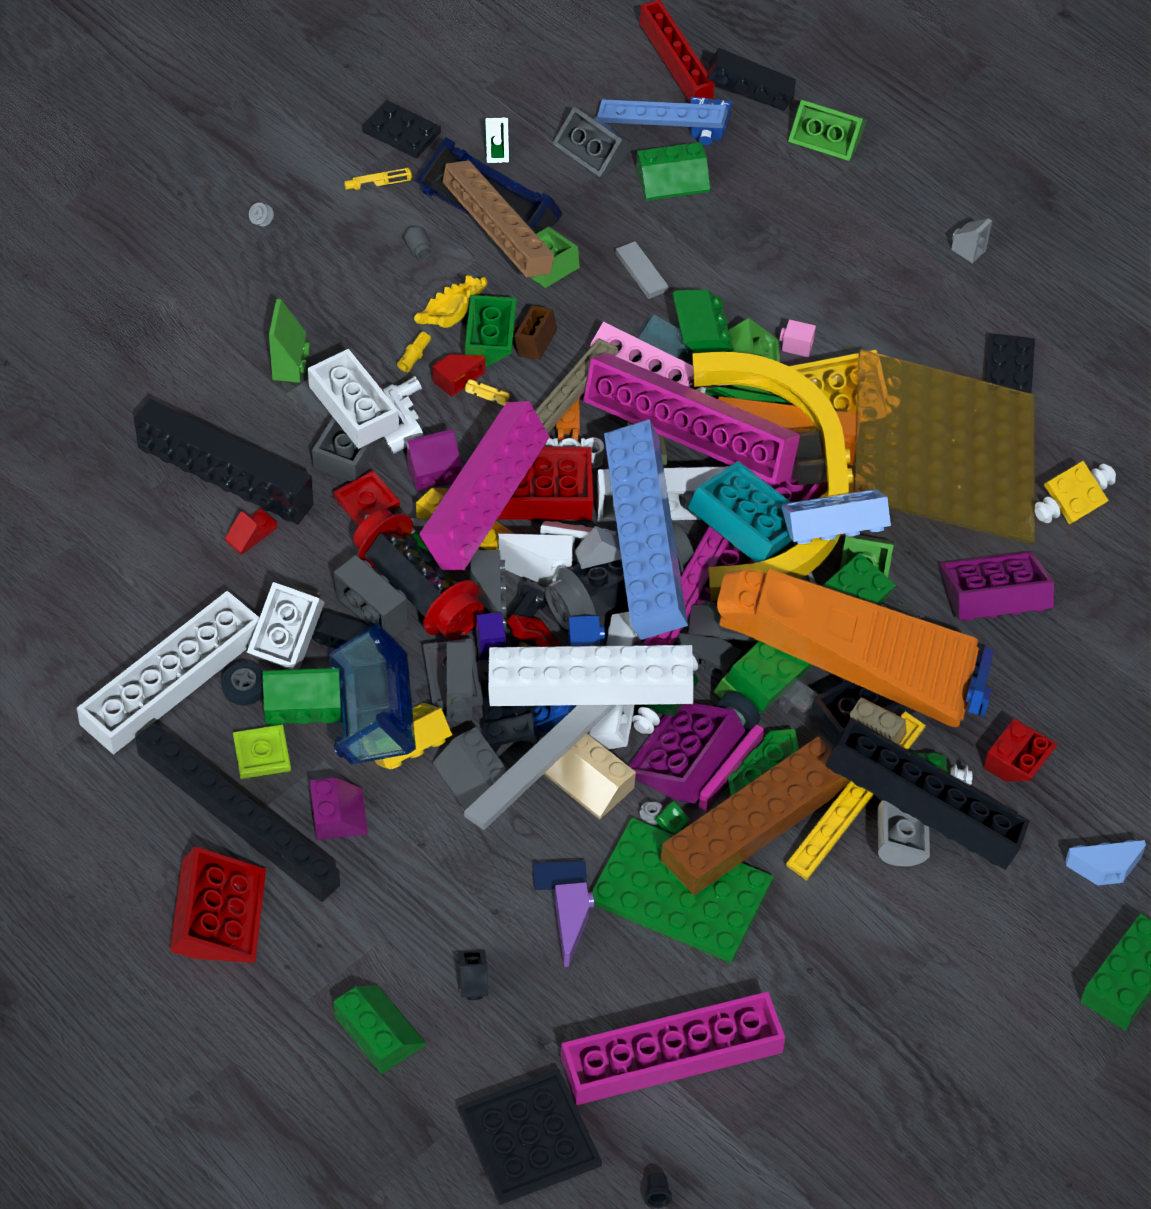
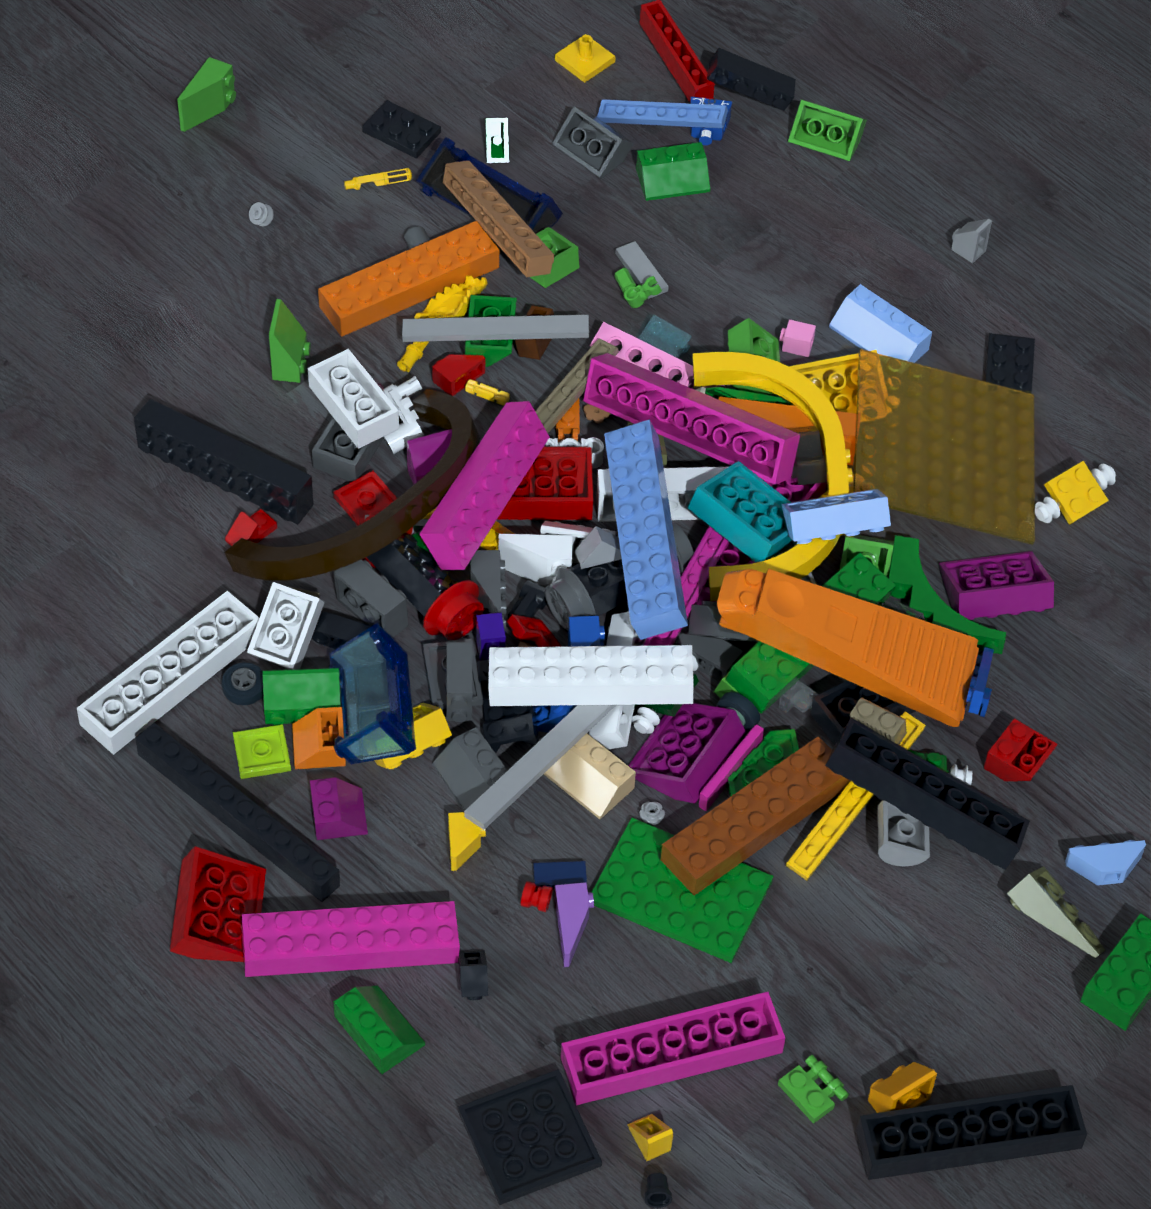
green tile [654,801,690,835] -> none
green slope [673,290,733,353] -> none
none -> bright green slope [177,57,236,132]
none -> dark brown arch [224,389,480,581]
none -> dark pink brick [242,901,460,977]
none -> orange slope [292,707,346,769]
none -> orange brick [318,221,500,337]
none -> light grey tile [402,315,589,342]
none -> yellow slope [448,812,486,871]
none -> red wheel [520,881,553,912]
none -> yellow tile [555,34,615,83]
none -> medium nougat plant [584,404,610,423]
none -> bright green bar [614,268,662,308]
none -> yellow slope [628,1114,673,1161]
none -> bright green plate [778,1055,849,1124]
none -> light blue slope [829,284,932,375]
none -> black brick [856,1085,1087,1180]
none -> light orange slope [868,1062,937,1113]
none -> green arch [888,535,1006,654]
none -> wedge [1007,866,1106,958]

